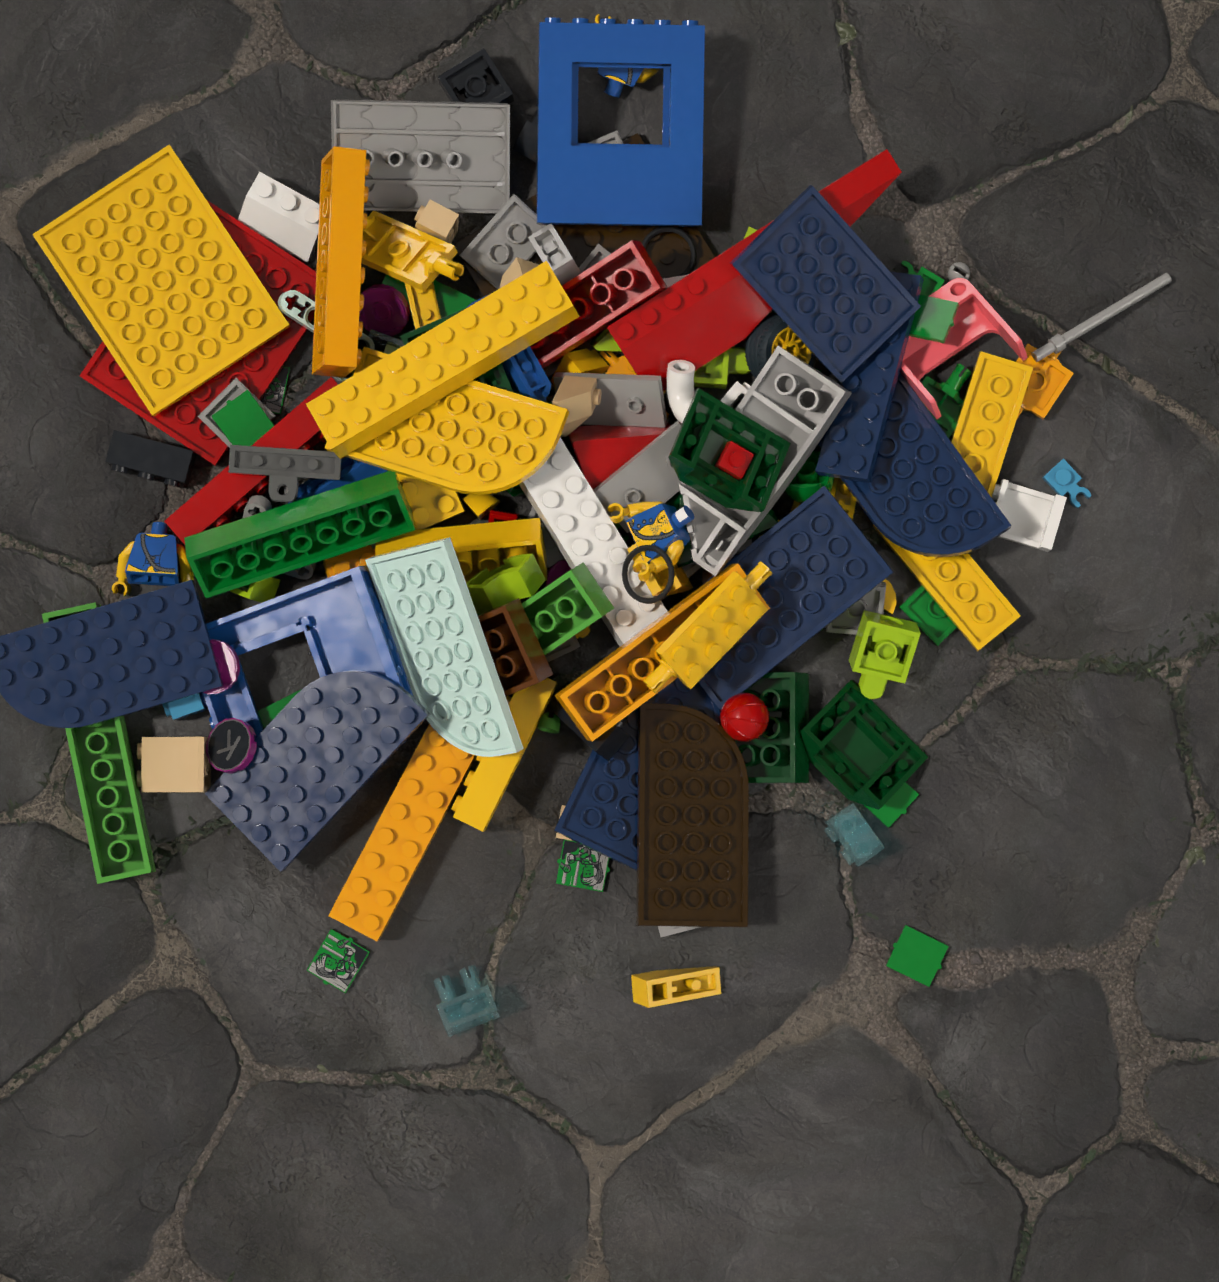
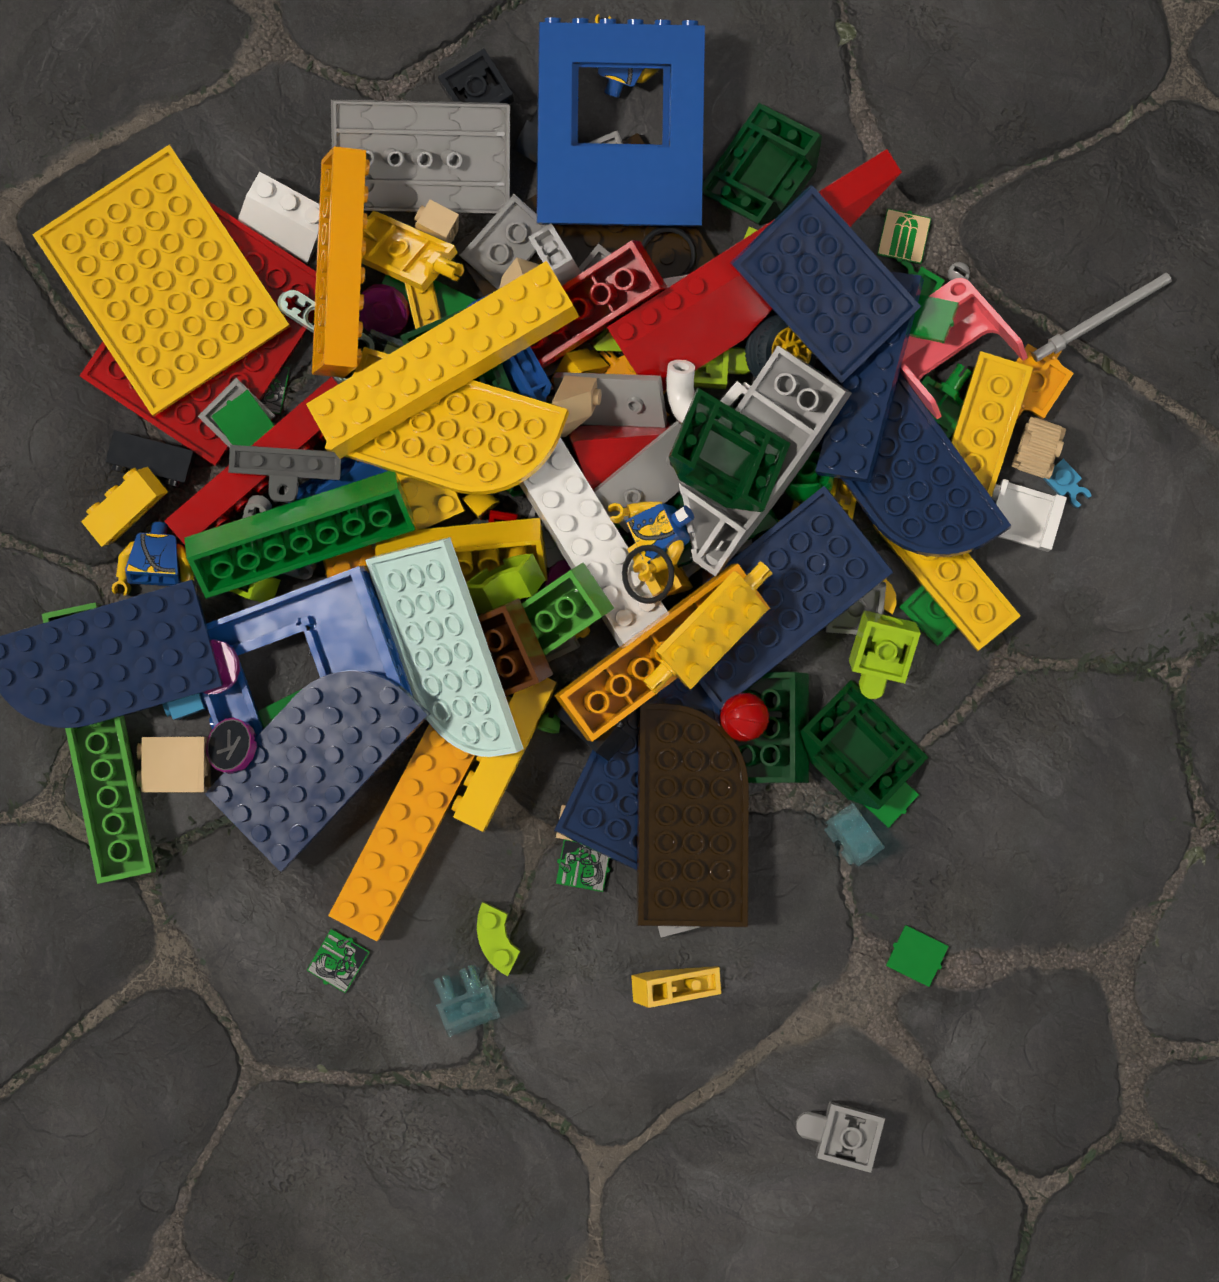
red plate [715,441,754,479] -> none
none -> yellow brick [81,467,168,547]
none -> lime brick [477,901,521,976]
none -> dark green slope [702,103,822,226]
none -> light grey brick [796,1101,885,1173]
none -> piece [877,209,931,265]
none -> tan brick [1012,417,1066,479]

